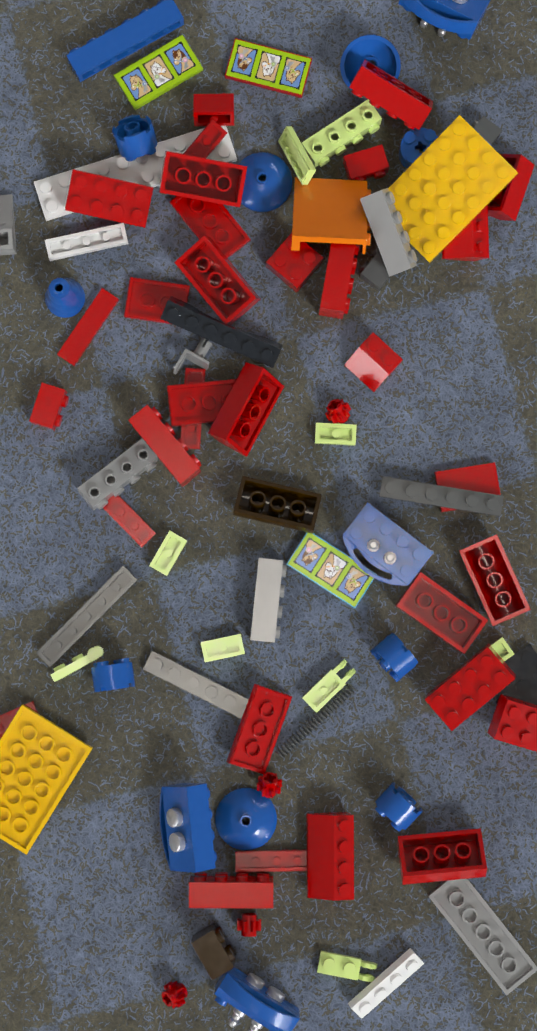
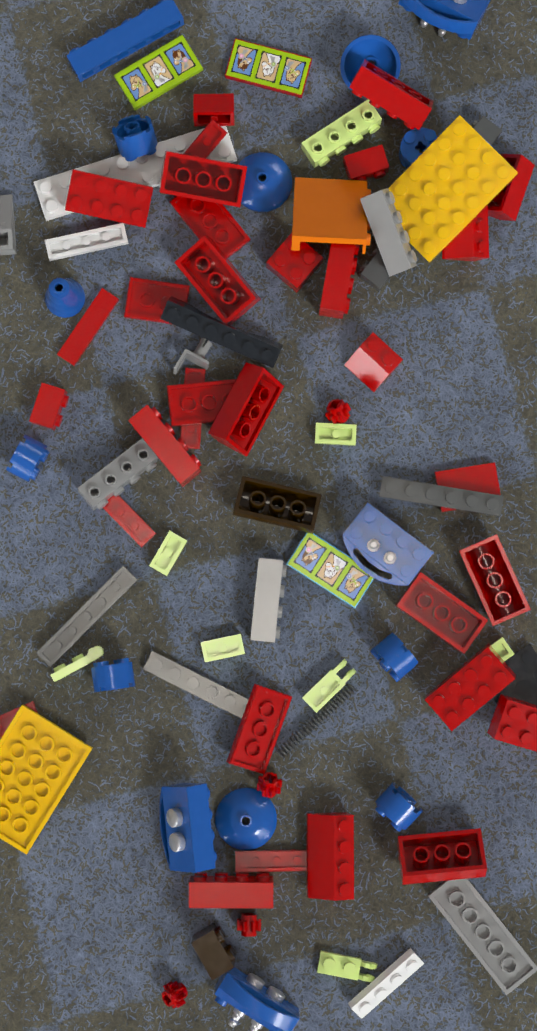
yellowish green plate [278,126,316,185] -> none
none -> blue brick [6,434,49,482]

